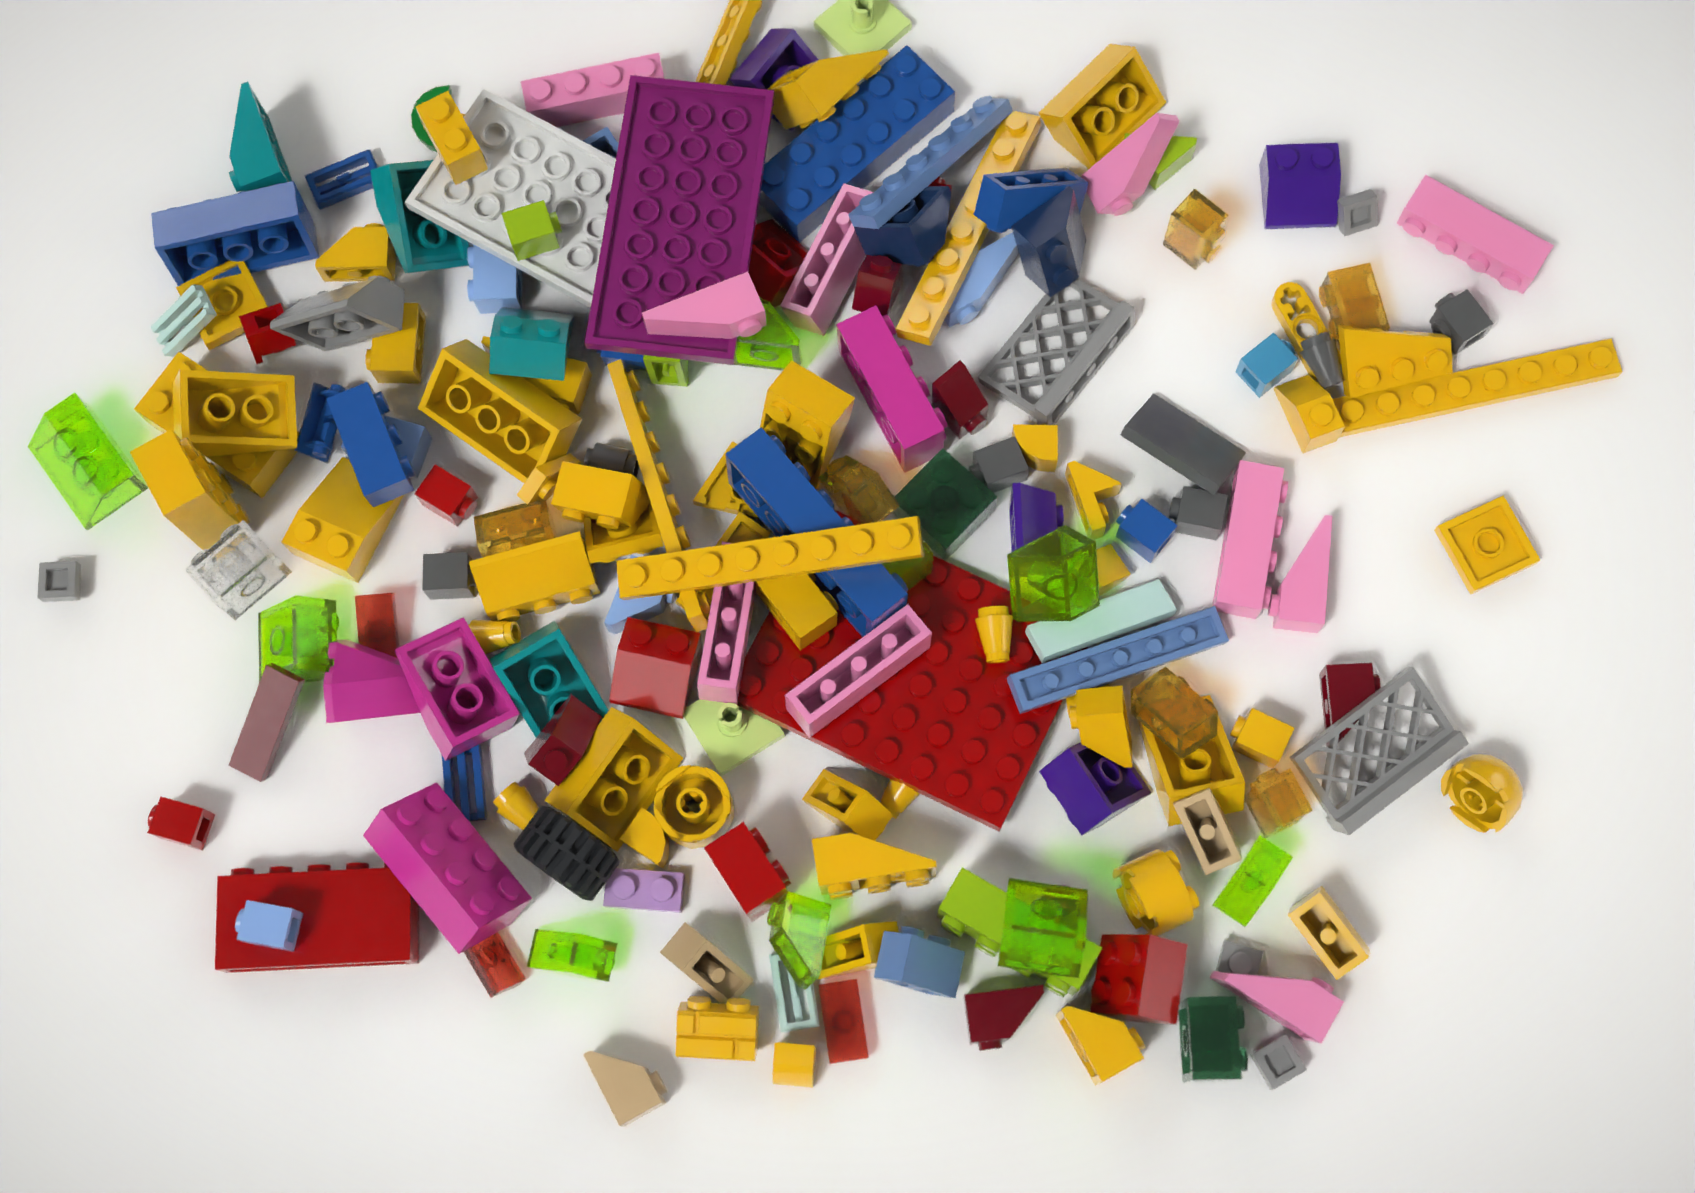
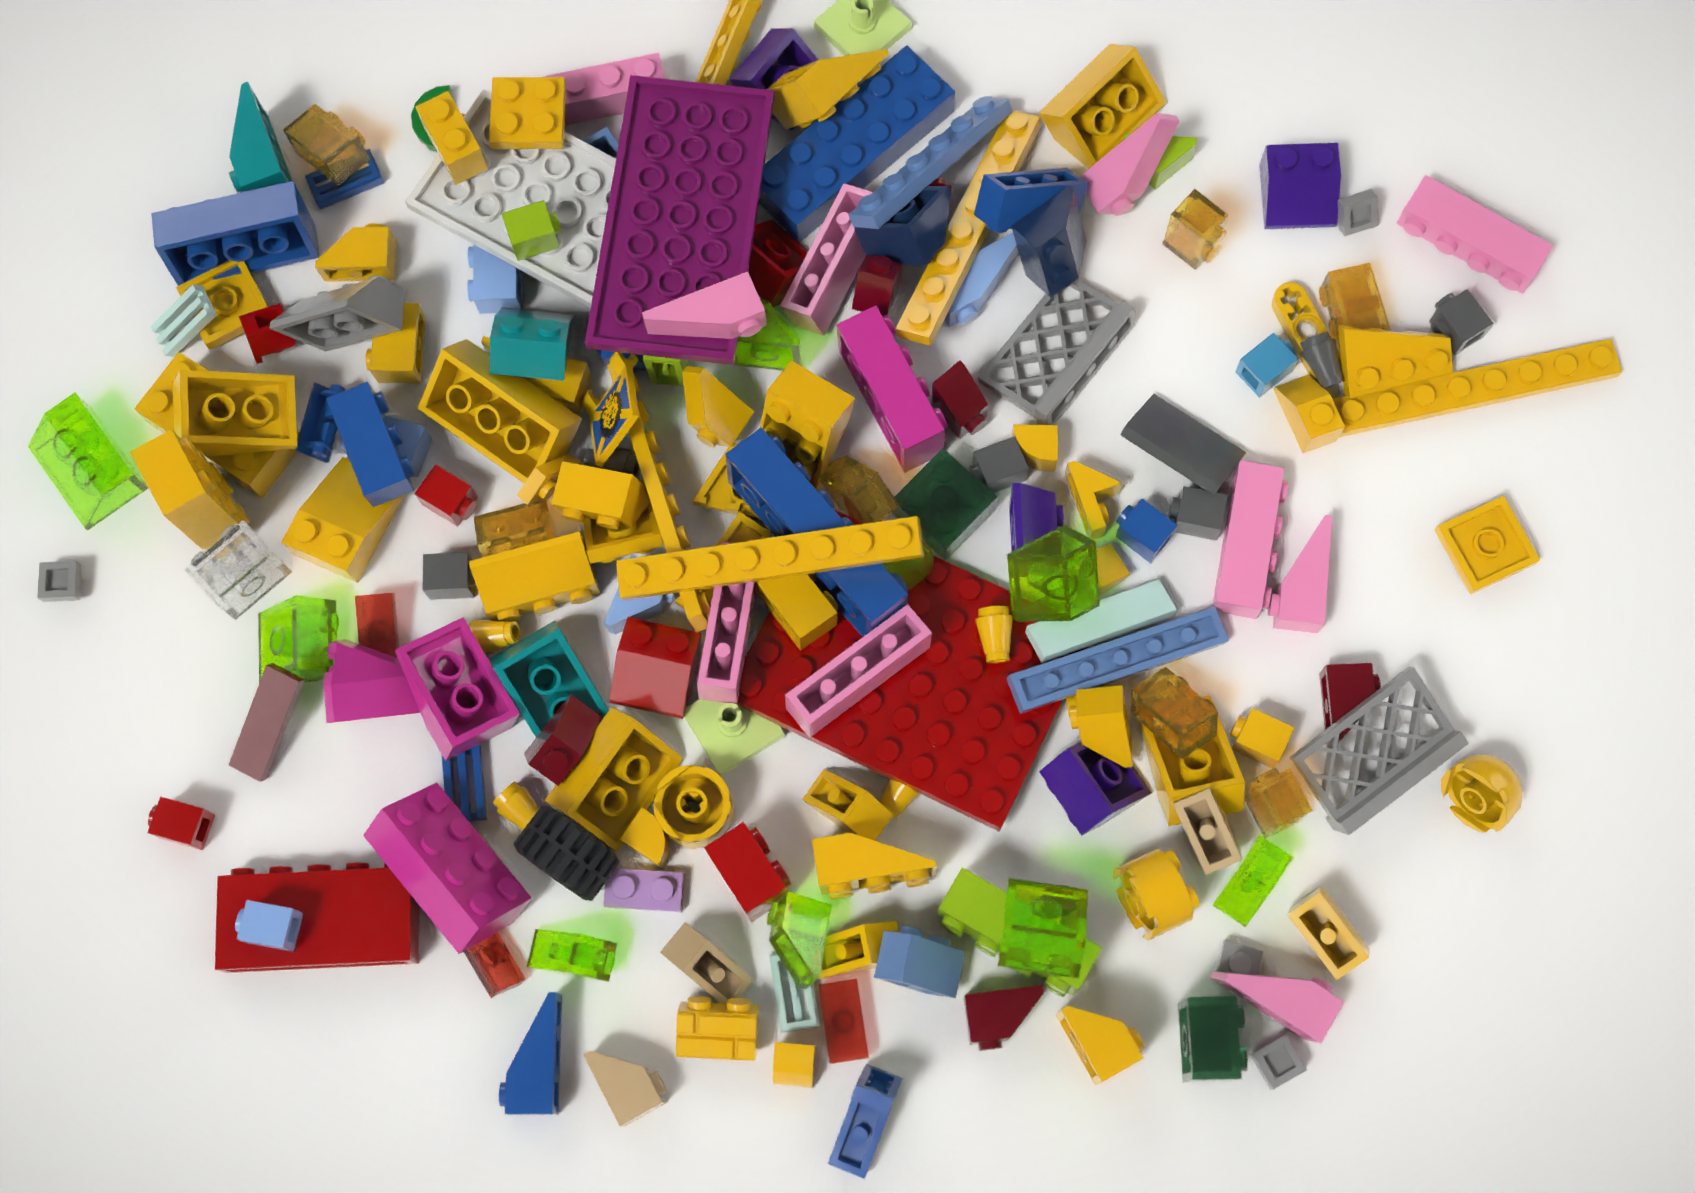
teal slope [370,160,469,274] -> none
red brick [1090,934,1188,1025] -> none
none -> clear yellow brick [283,104,370,186]
none -> yellow plate [489,77,566,149]
none -> blue slope [499,992,562,1115]
none -> flag [581,352,639,467]
none -> yellow slope [682,366,754,448]
none -> blue bracket [828,1063,903,1179]

